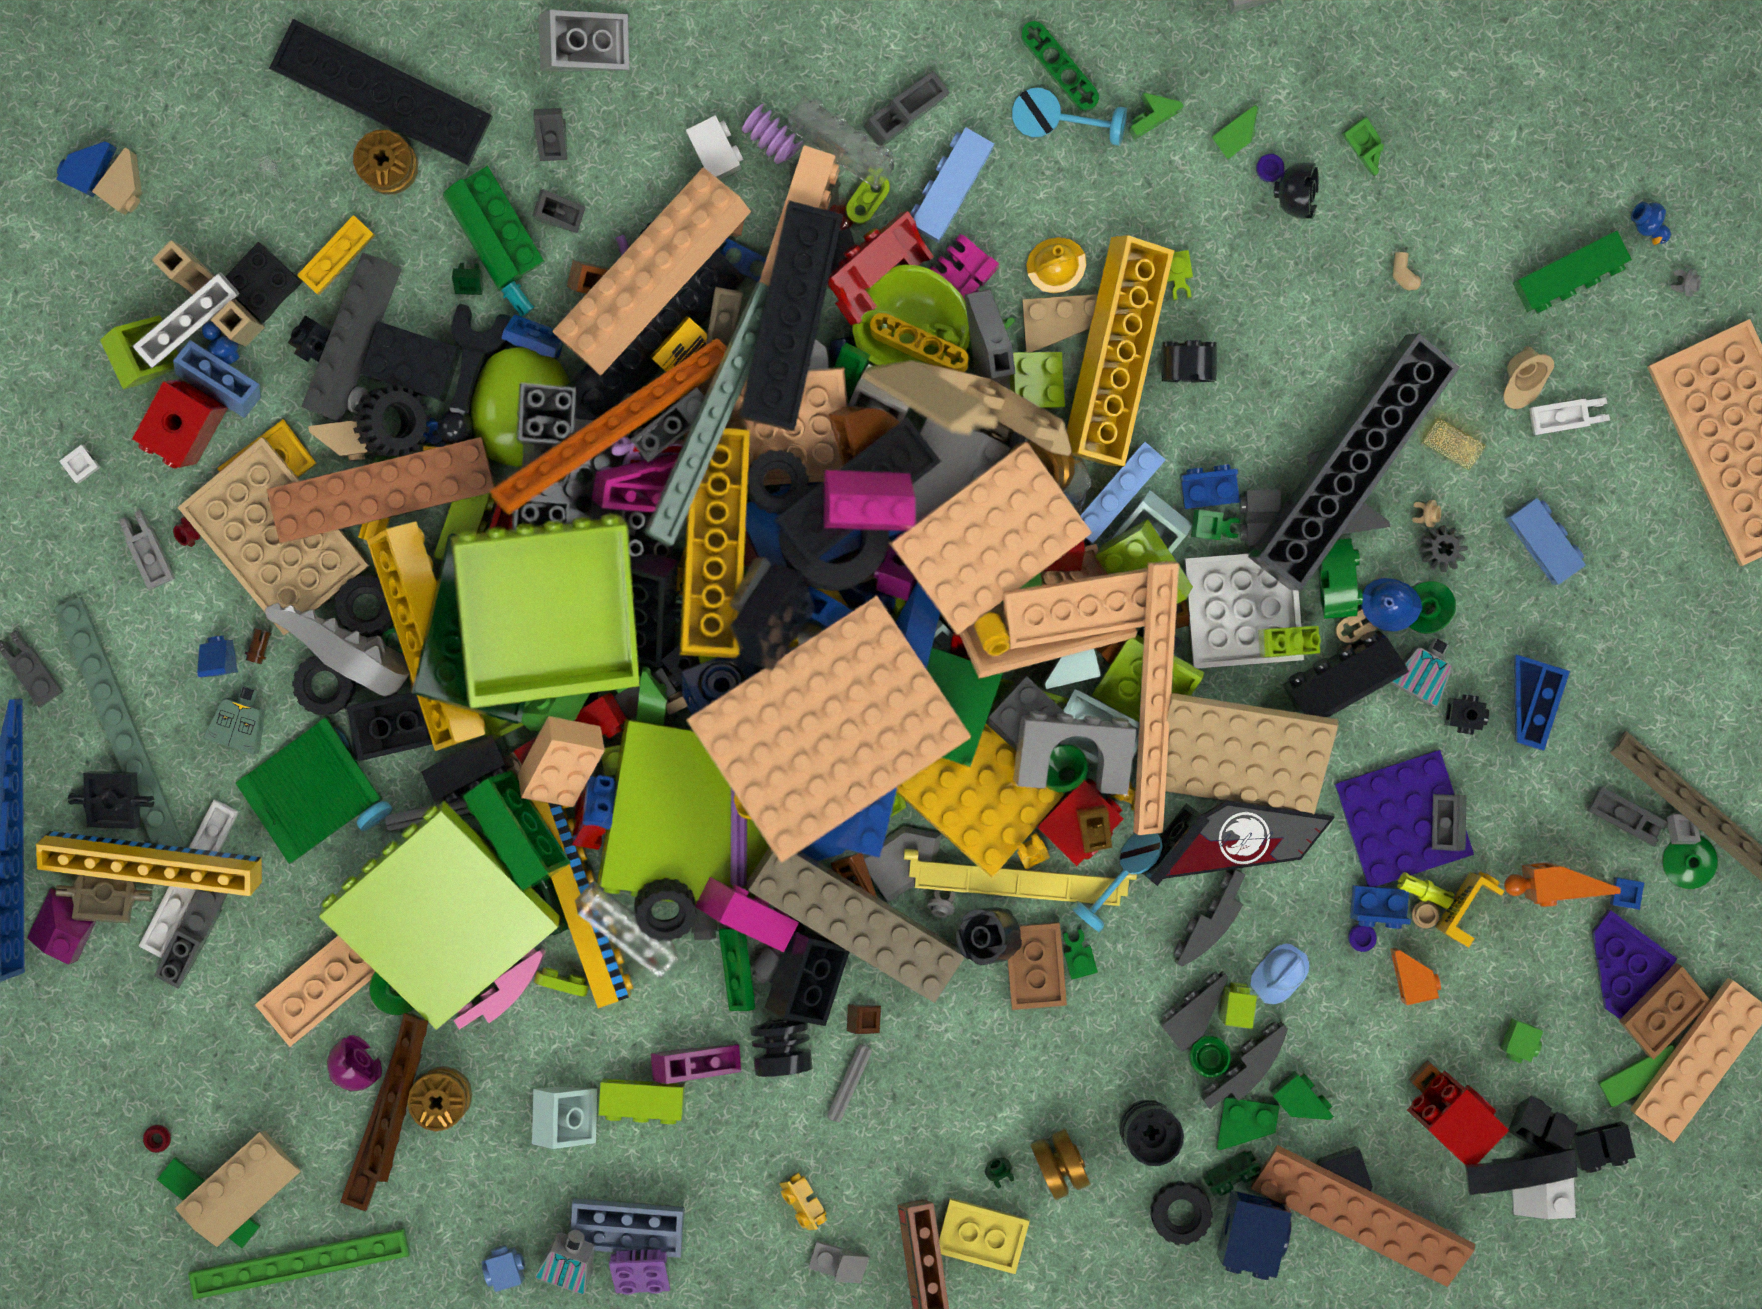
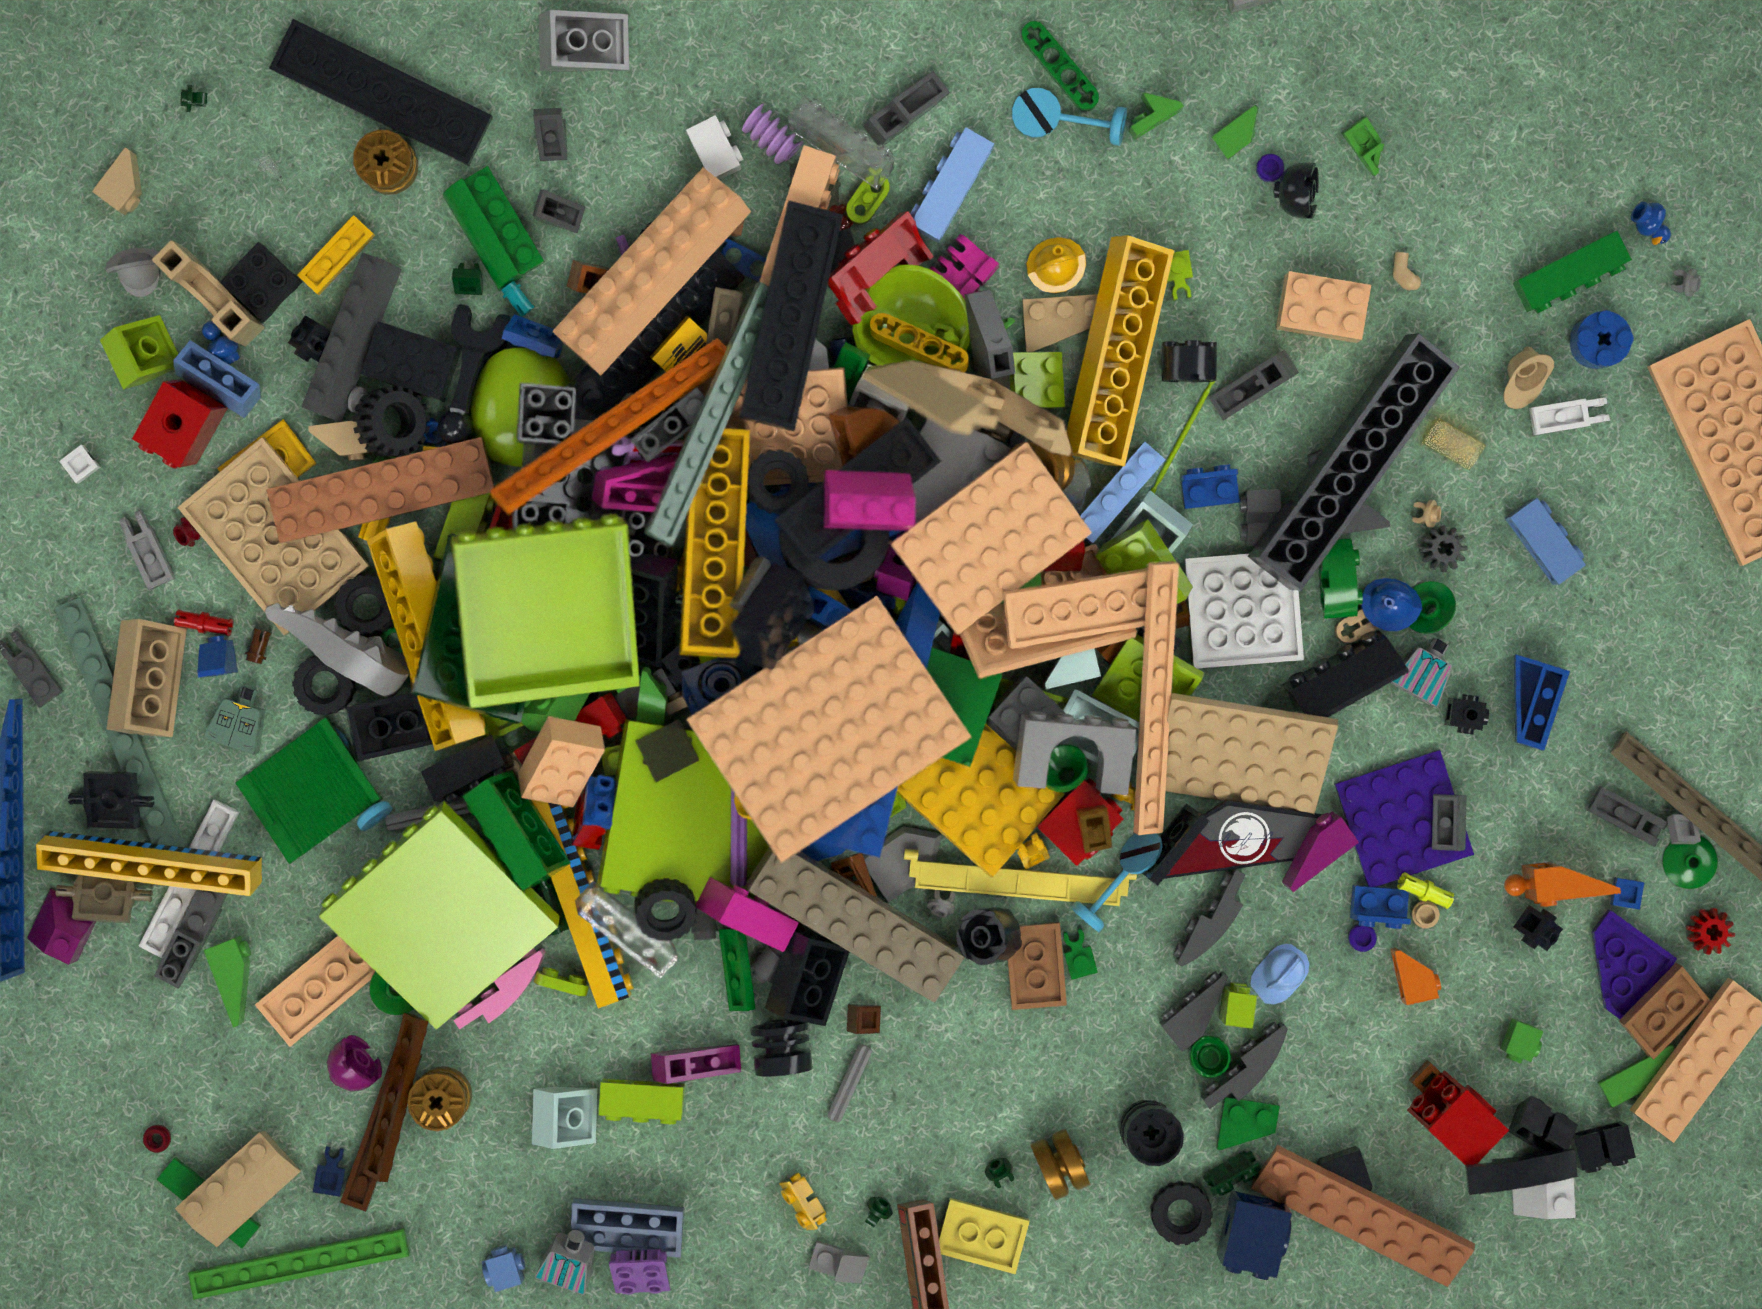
blue slope [56,141,117,197] -> none
white brick [133,272,240,367] -> none
yellow brick [974,612,1010,656] -> none
green plate [1191,510,1240,540] -> none
lime slope [1258,626,1321,657] -> none
green slope [1270,1071,1334,1120] -> none
yellow panel [1435,871,1504,948] -> none
none -> light grey helmet [106,248,160,297]
none -> tan slope [106,619,187,737]
none -> red pin [174,609,233,636]
none -> dark green plate [180,84,208,113]
none -> bright green slope [204,936,251,1027]
none -> dark blue plate [313,1146,346,1197]
none -> clear smoke piece [635,719,699,782]
none -> dark green plate [865,1197,893,1227]
none -> lime piece [1150,379,1217,494]
none -> dark grey slope [1208,349,1299,421]
none -> light nougat brick [1276,271,1371,343]
none -> magenta slope [1282,811,1359,892]
none -> black brick [1513,905,1563,951]
none -> blue brick [1570,310,1634,369]
none -> red gear [1686,908,1735,955]

